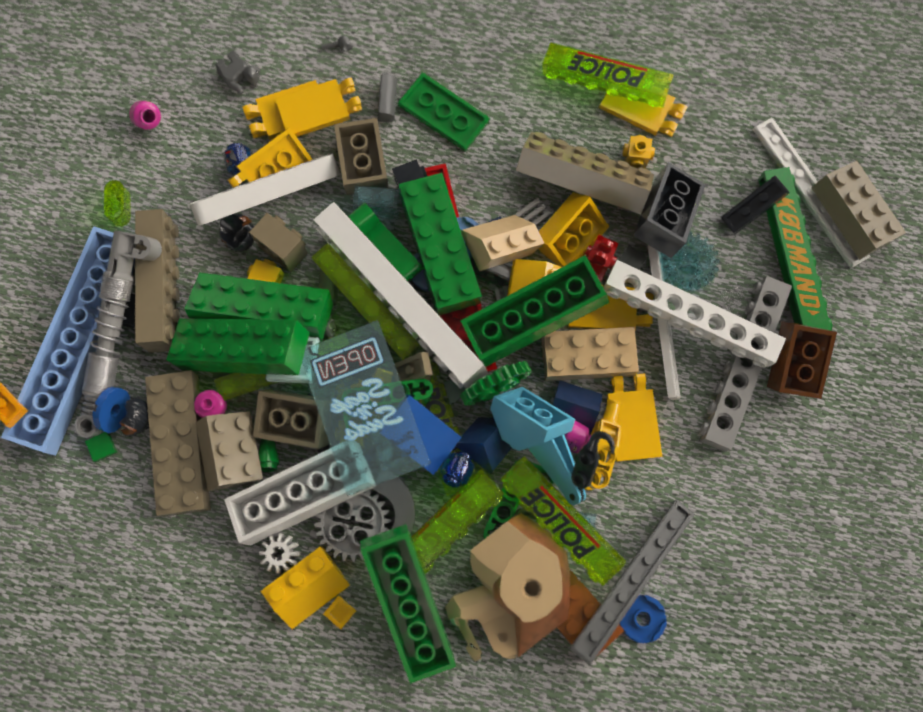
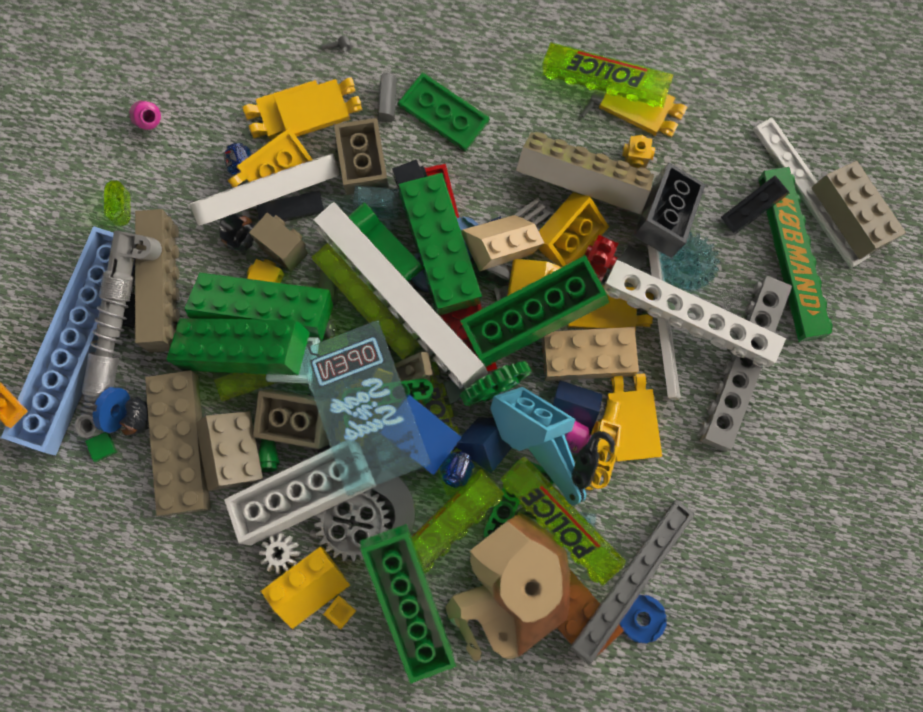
dark pink head [194,390,227,418] -> none
dark grey animal [215,50,261,95] -> none
reddish brown slope [767,321,837,399] -> none
none -> black tile [256,190,324,222]
none -> dark grey hand [580,91,605,118]

